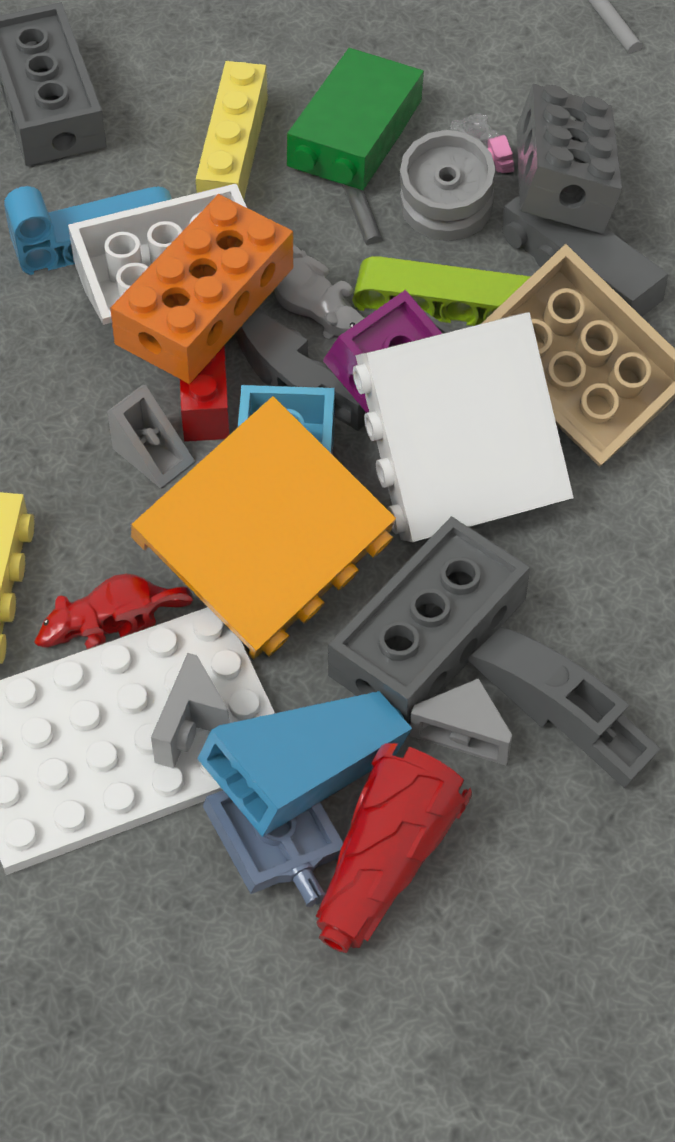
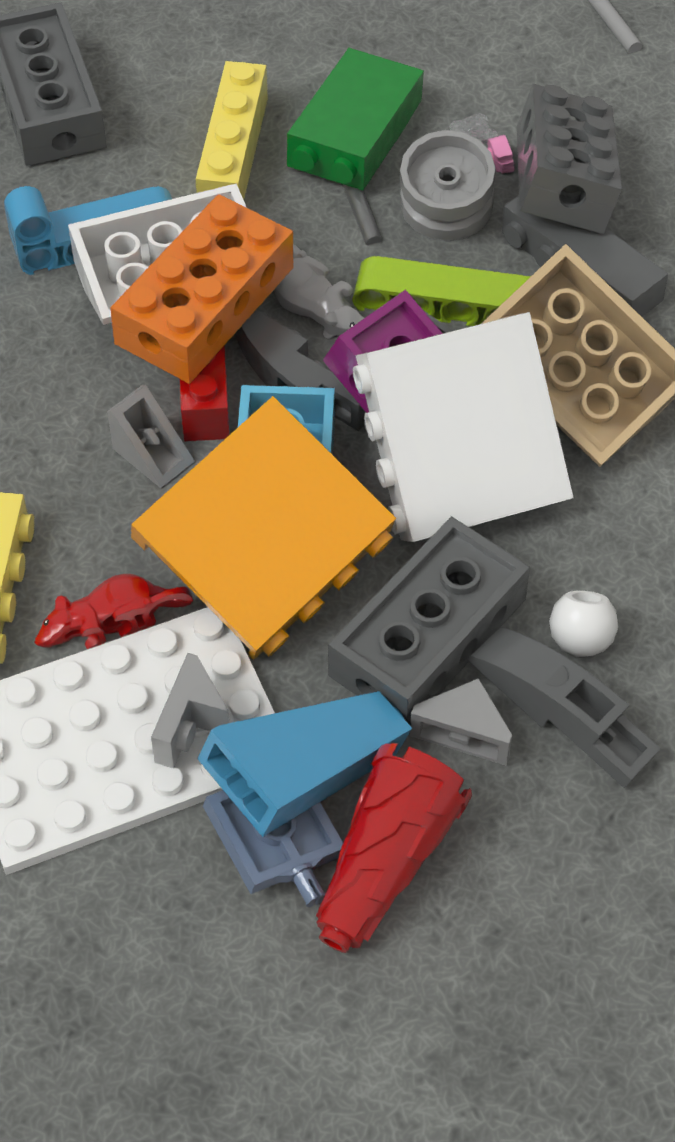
none -> white piece [549,591,618,657]

